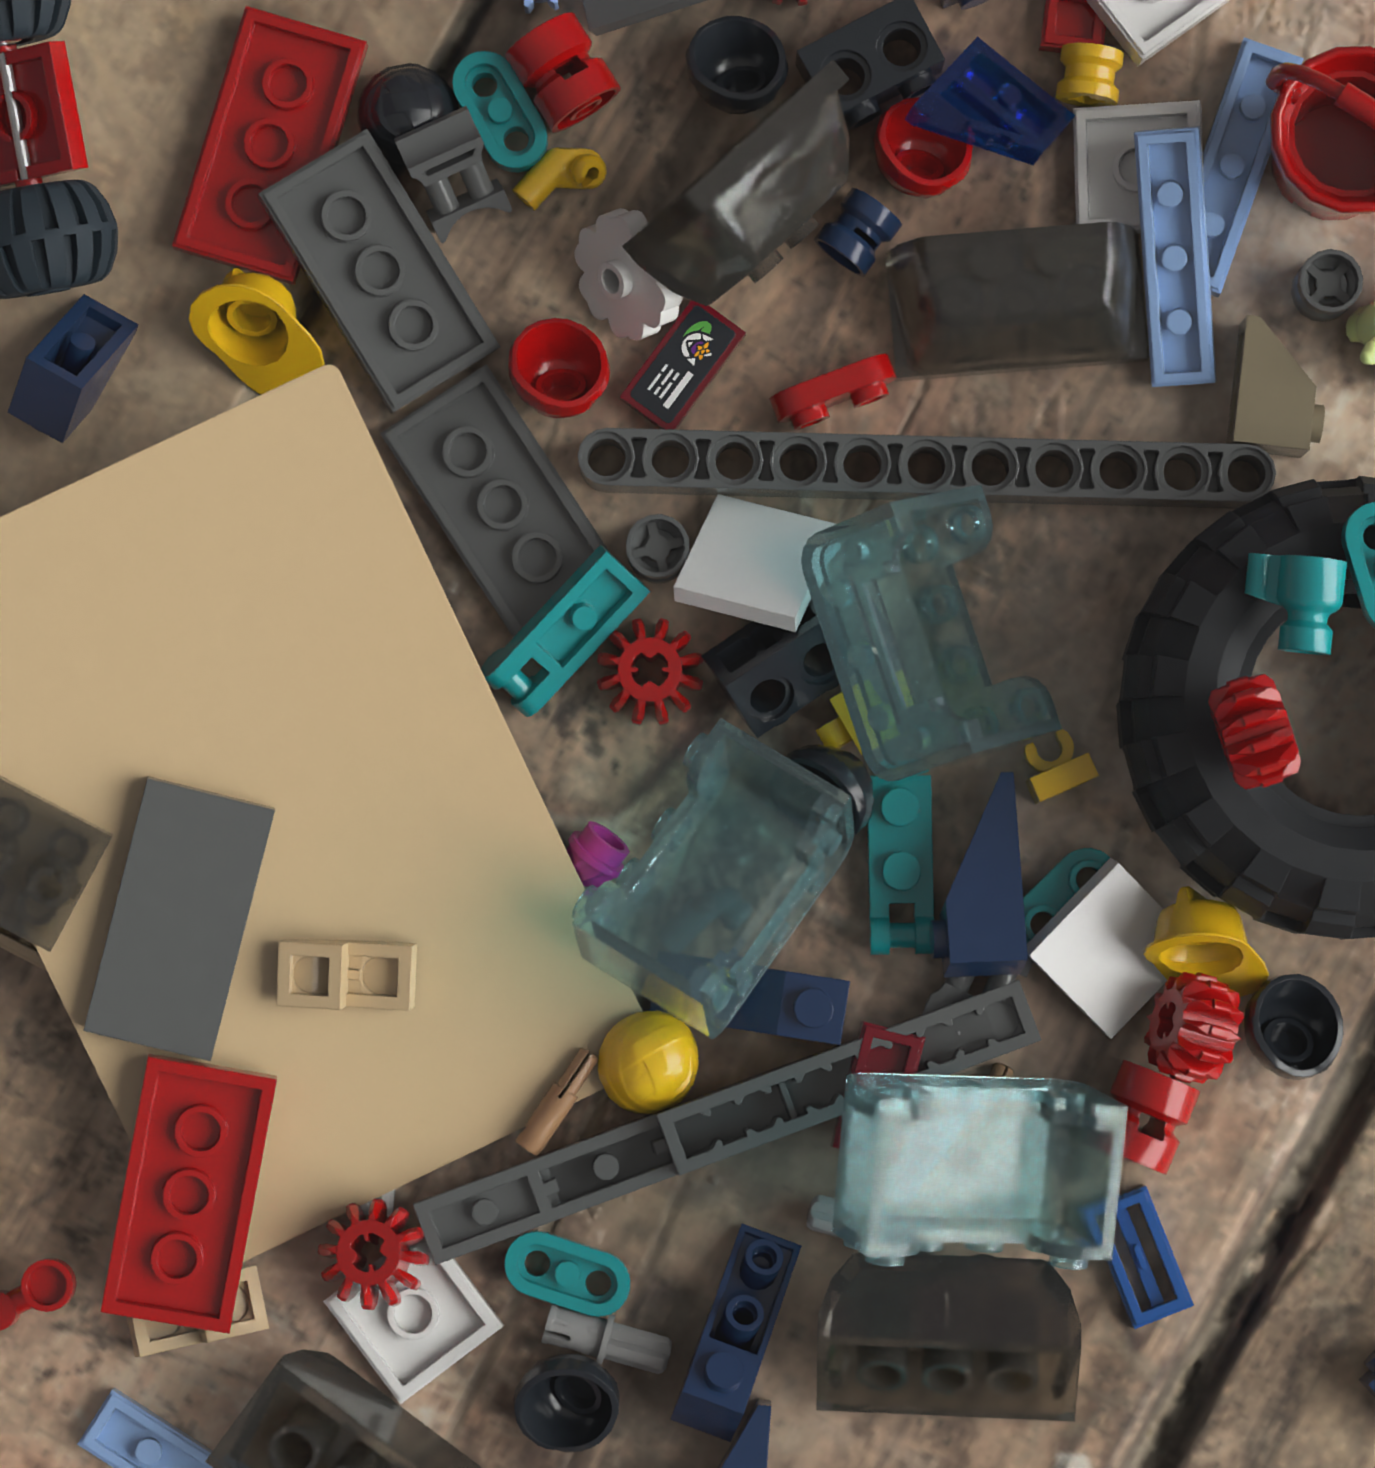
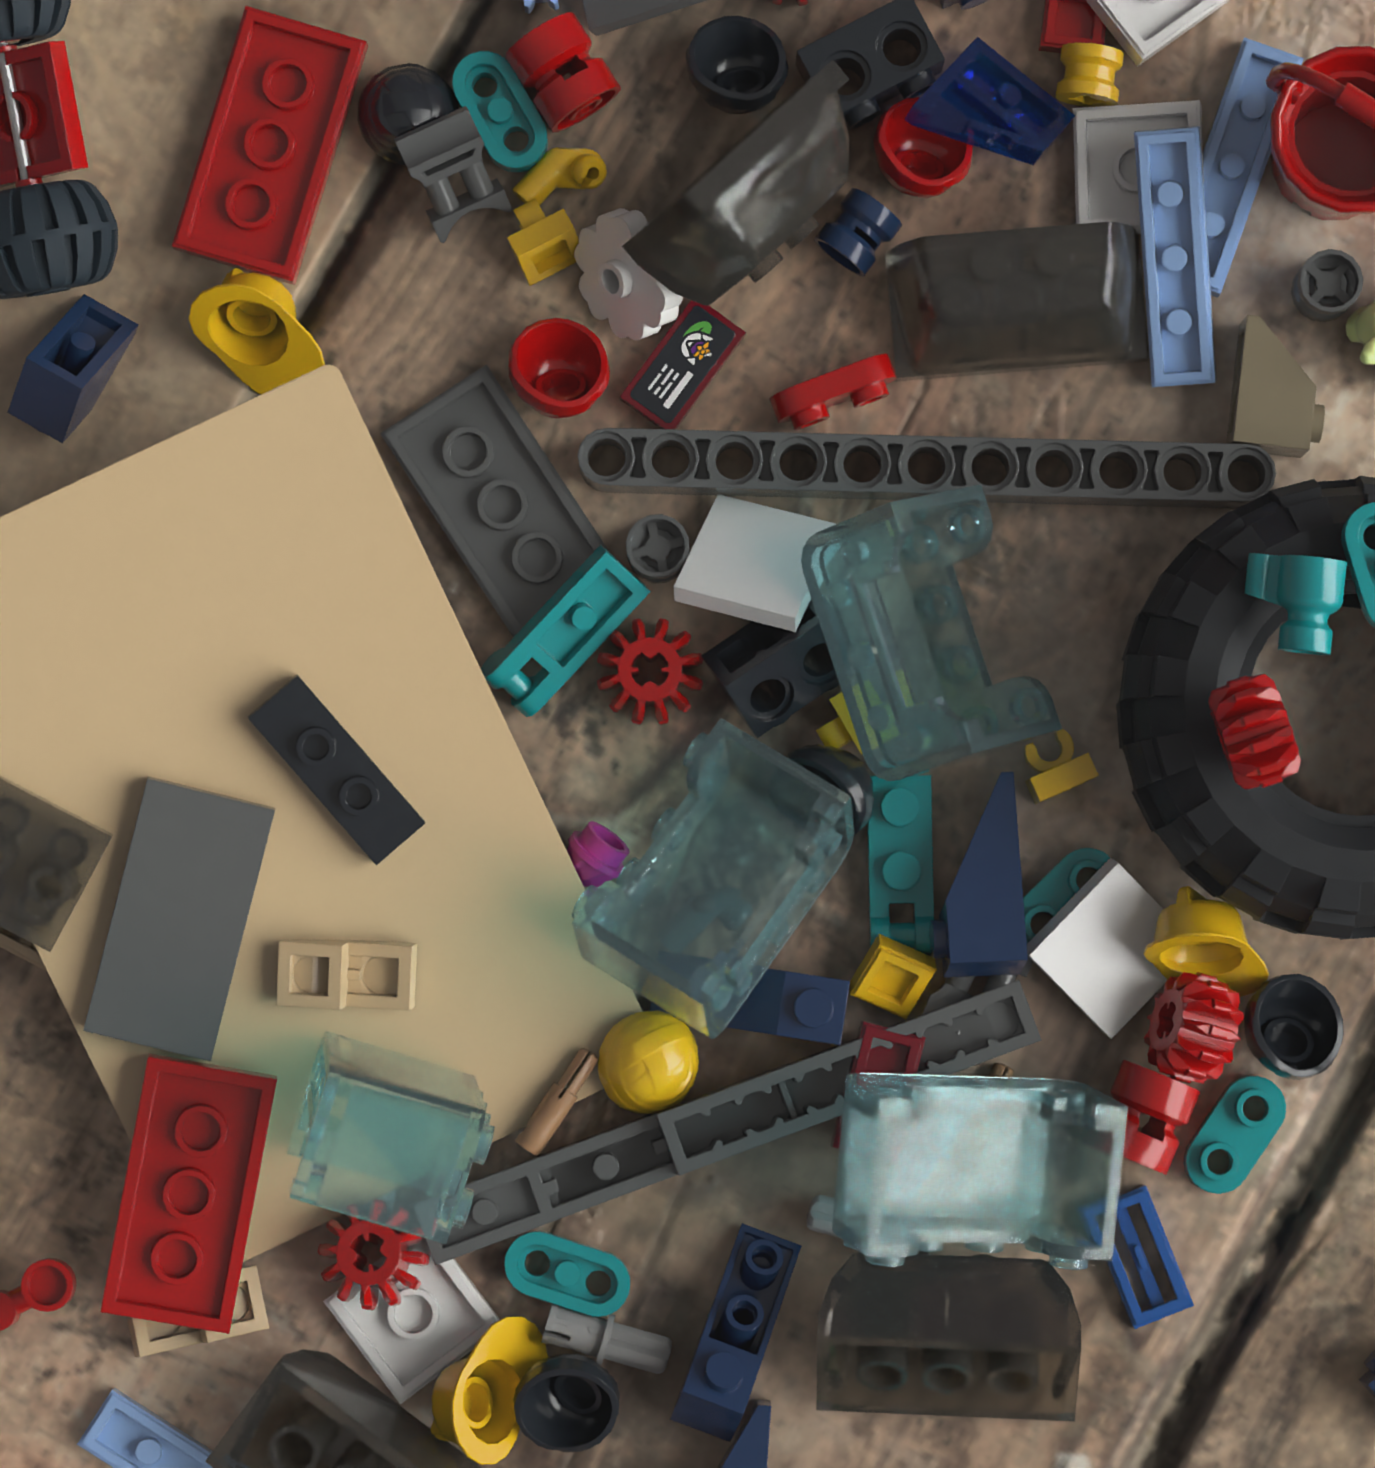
dark grey tile [257,129,500,414] -> none
none -> black plate [248,674,426,865]
none -> clear light blue windscreen [287,1031,495,1244]
none -> yellow piece [431,1316,548,1465]
none -> yellow tile [507,198,579,286]
none -> yellow tile [849,934,937,1019]
none -> teal plate [1183,1076,1286,1194]

